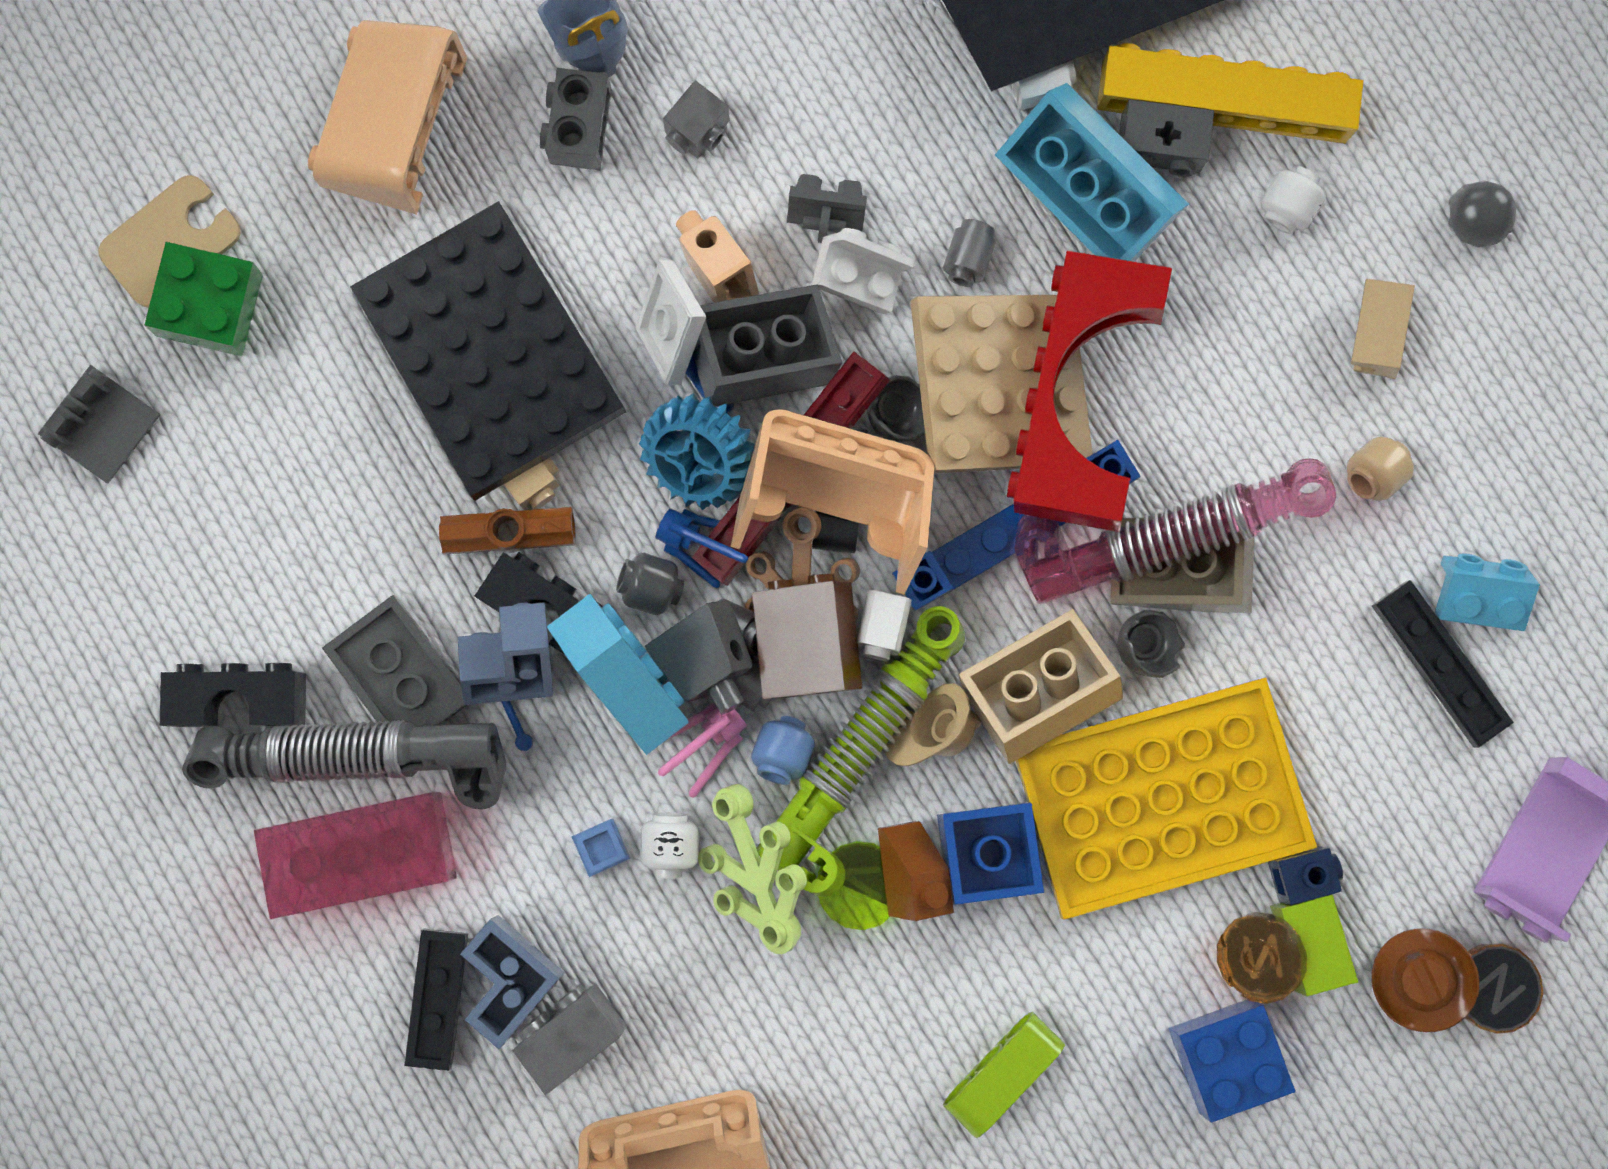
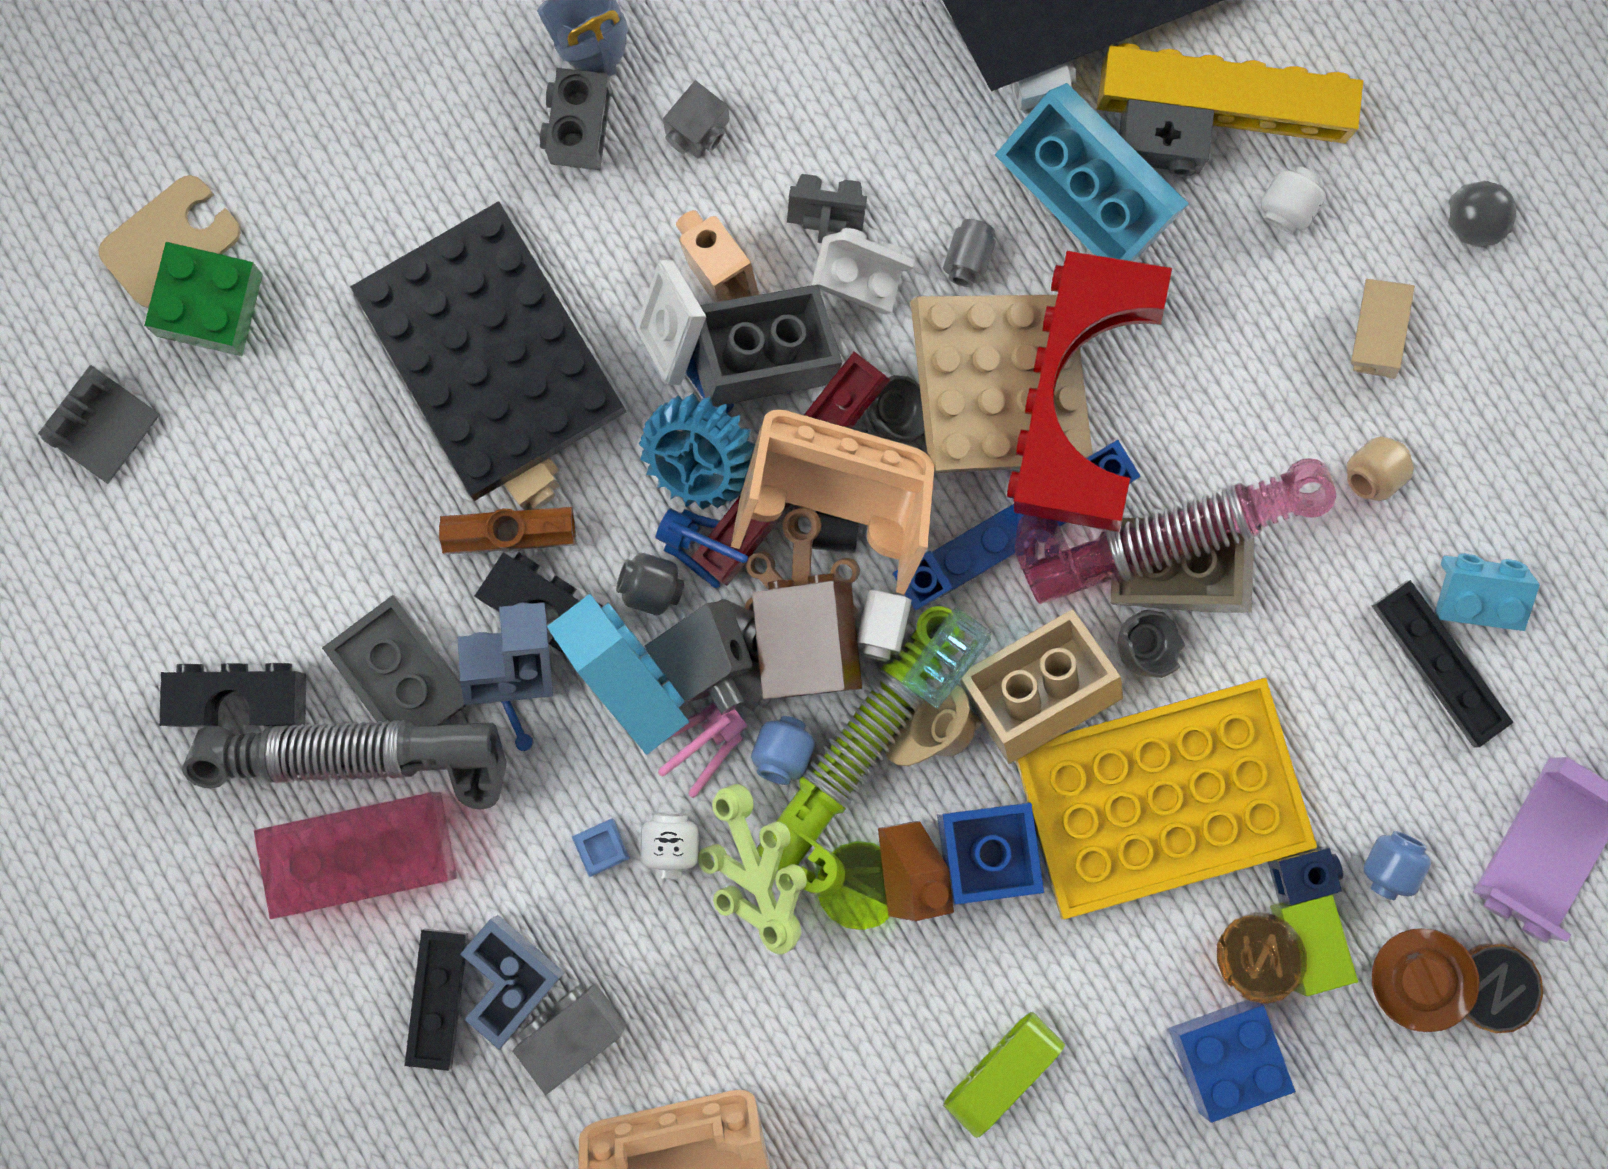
light nougat windscreen [308,20,467,215] -> none
none -> clear light blue slope [901,607,991,709]
none -> medium blue head [1363,831,1431,900]

